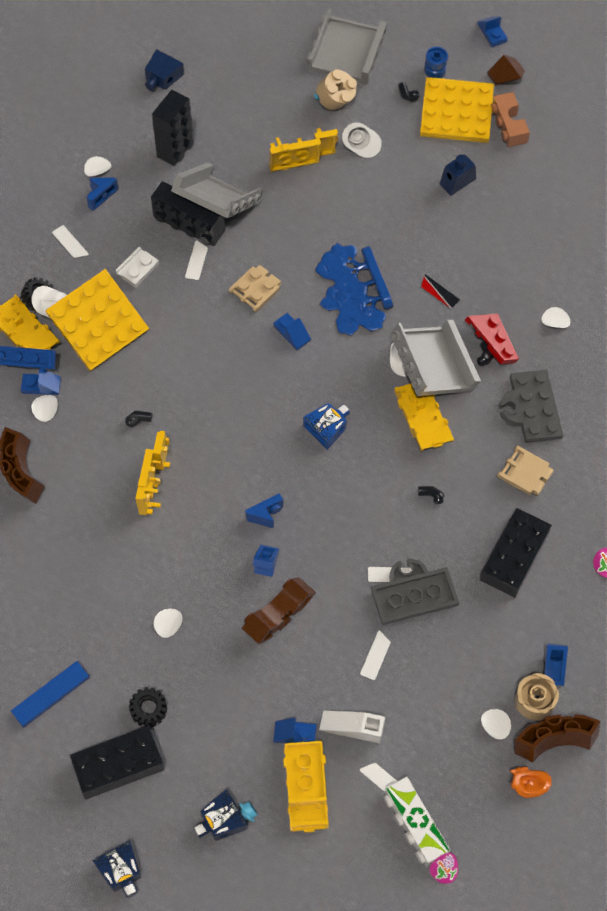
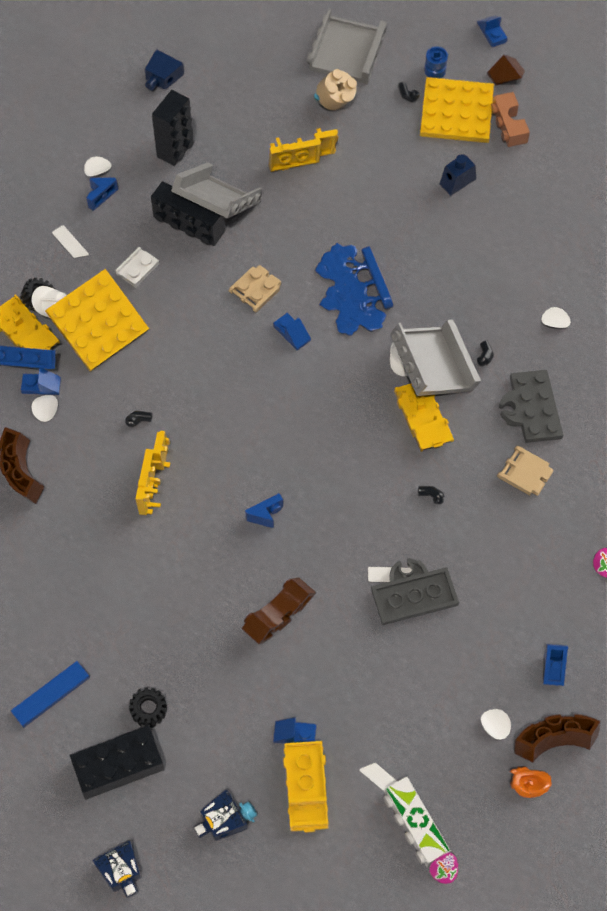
white sticker [154,608,183,638] -> none
white sticker [185,240,208,280] -> none
blue slope [252,545,280,577] -> none
blue torso [303,403,350,450] -> none
white slope [319,710,385,744] -> none
white piece [342,122,382,158] -> none
white sticker [360,631,391,680] -> none
sticker [421,274,460,309] -> none
wing [465,314,519,364] -> none
black brick [480,508,552,598] -> none
tan brick [515,673,559,721] -> none

